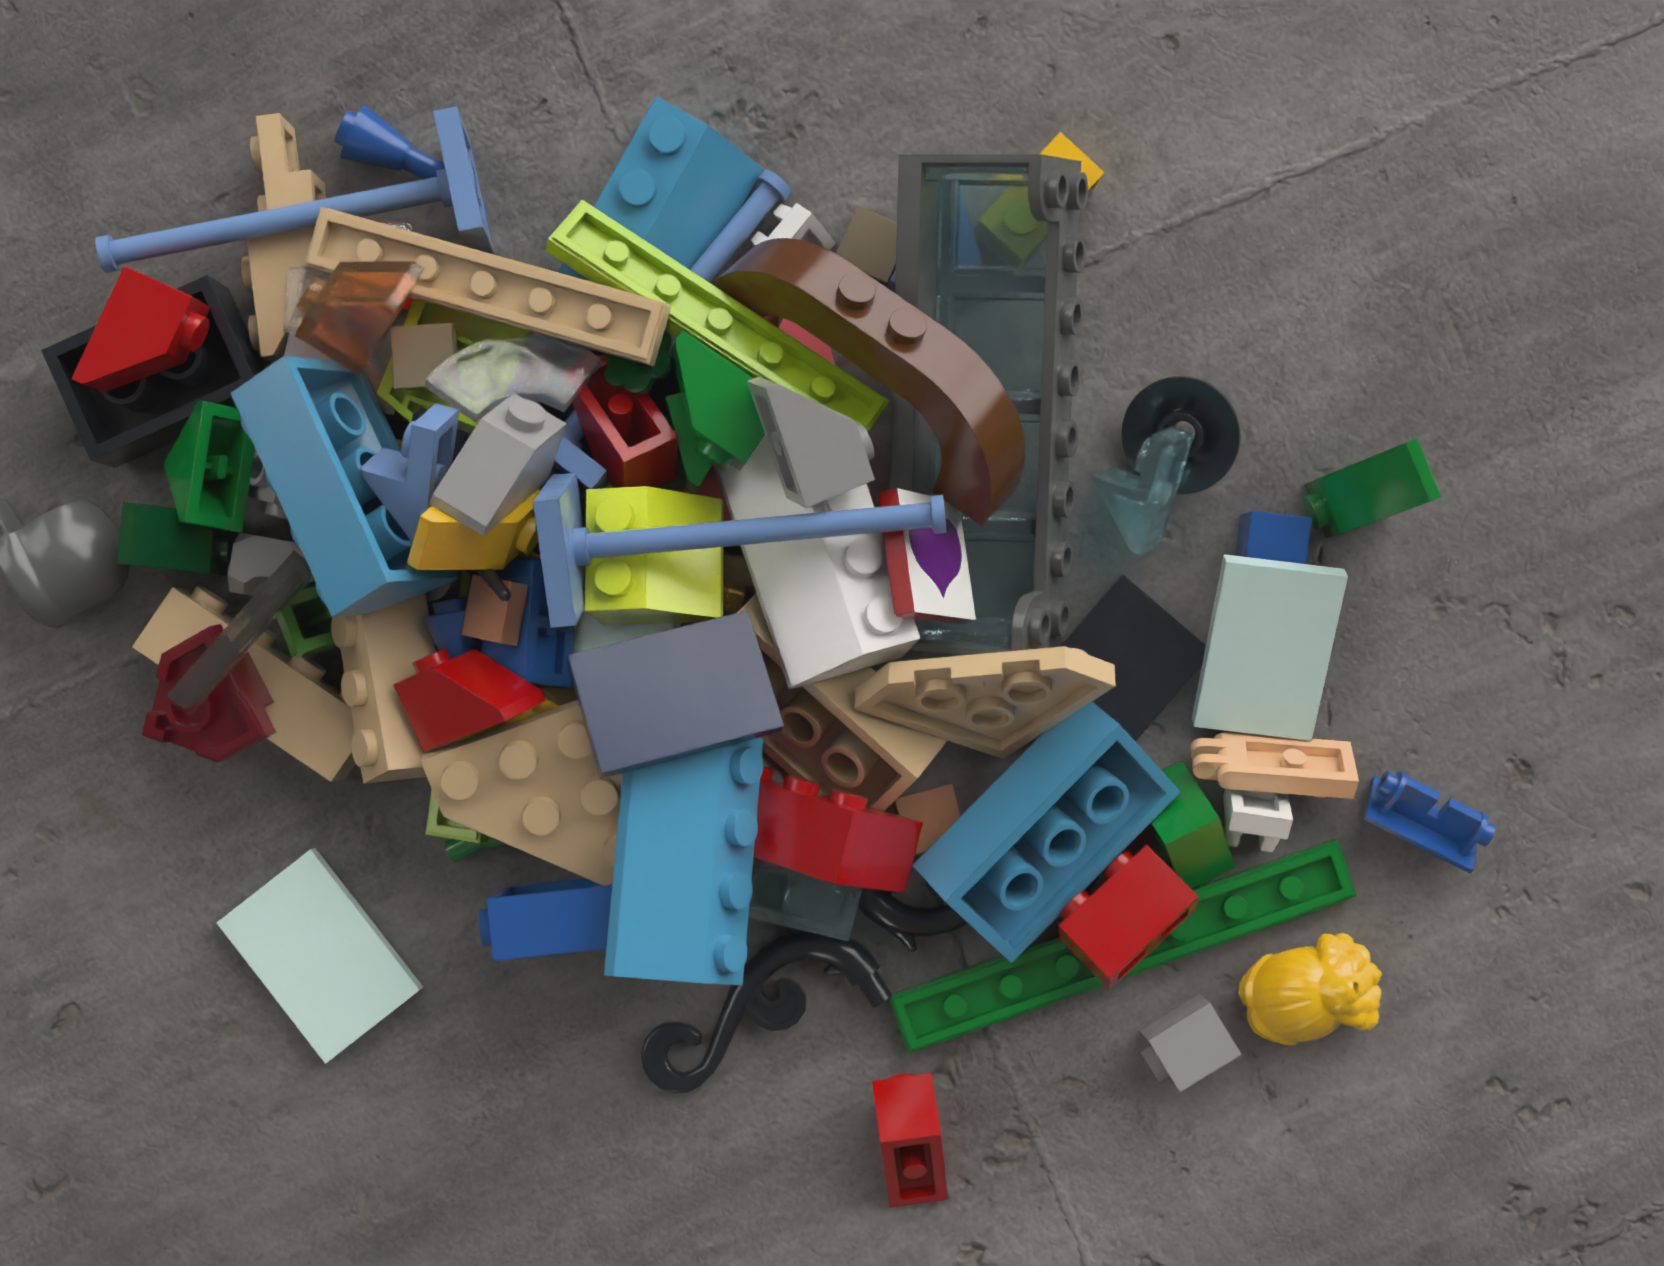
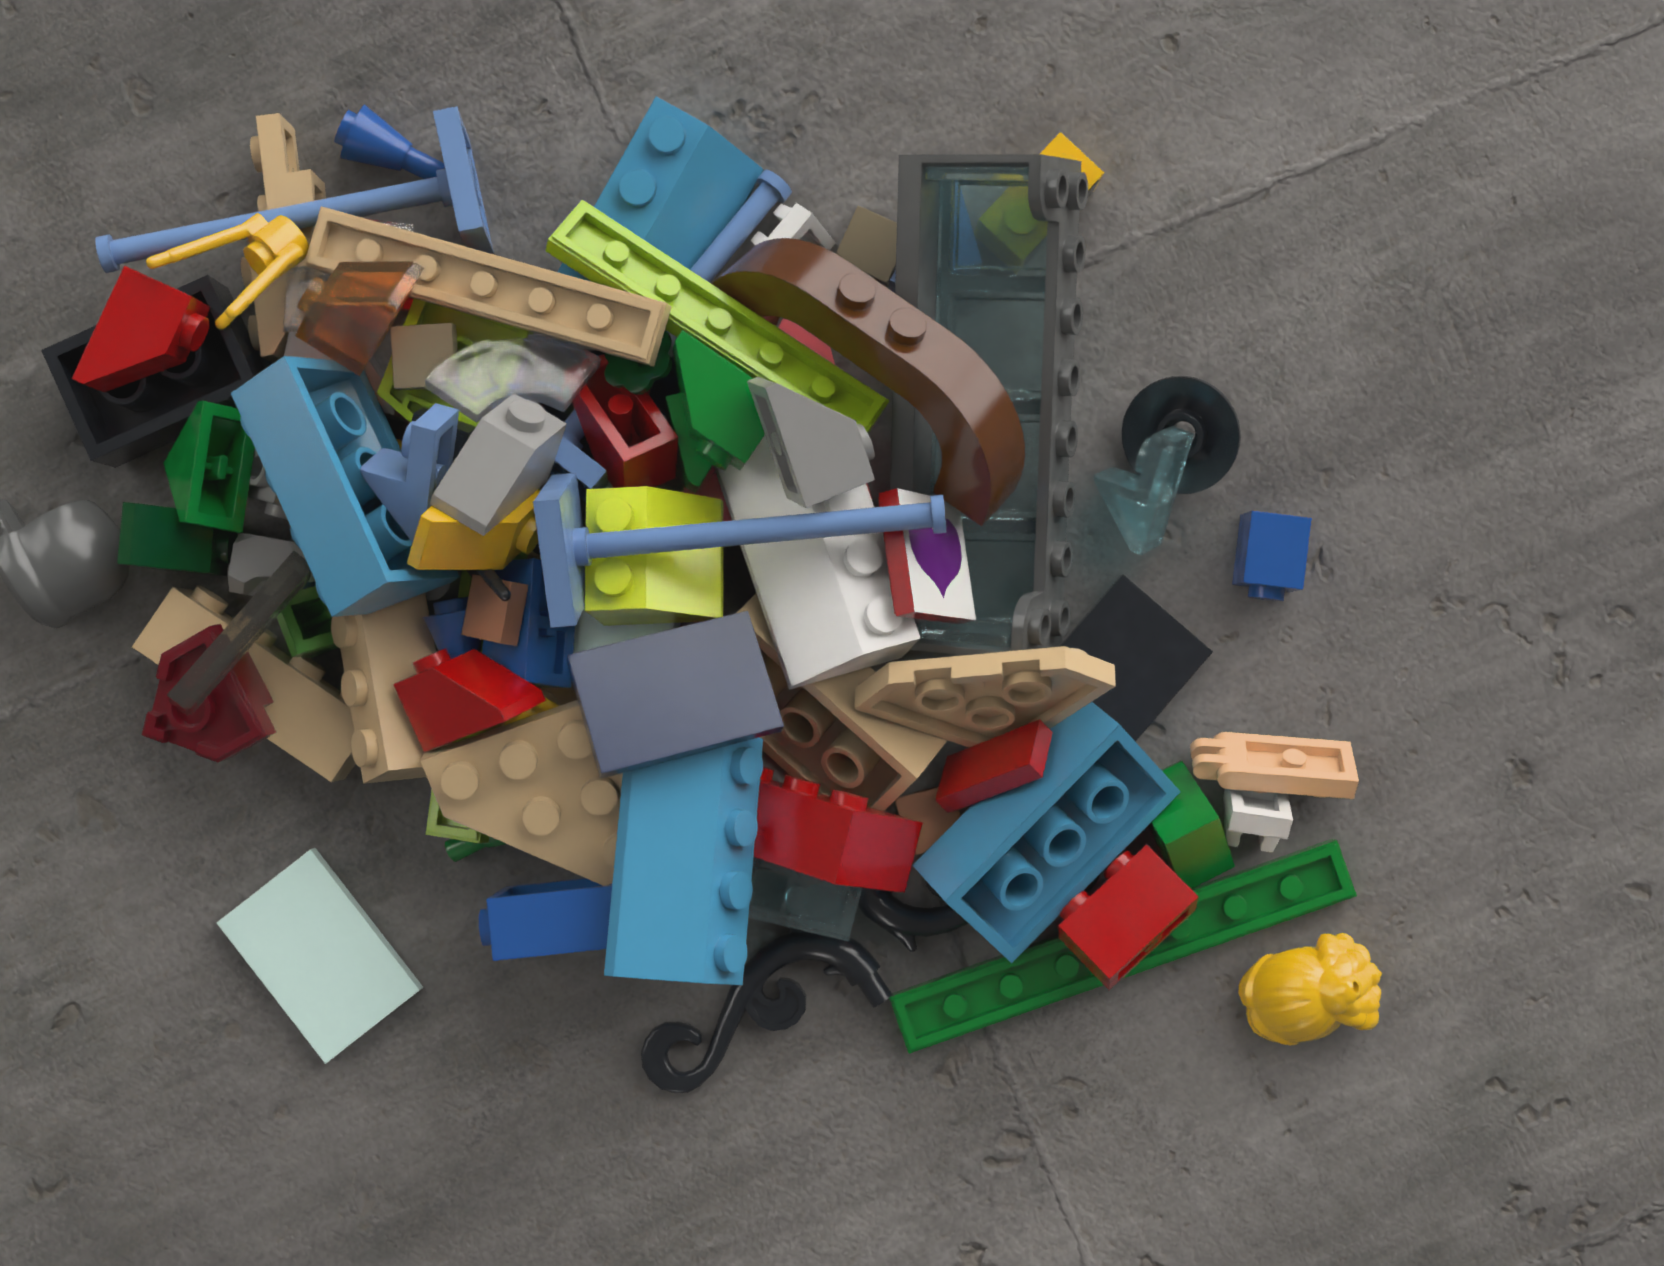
clear yellow tile [723,551,754,613] -> none
red slope [872,1073,948,1208] -> none
light grey brick [1139,994,1242,1092] -> none
light aqua tile [1192,554,1348,741] -> none
green slope [1303,438,1442,538] -> none
blue hinge [1363,771,1496,874] -> none
none -> yellow plant [146,213,309,329]
none -> red tile [935,719,1053,813]

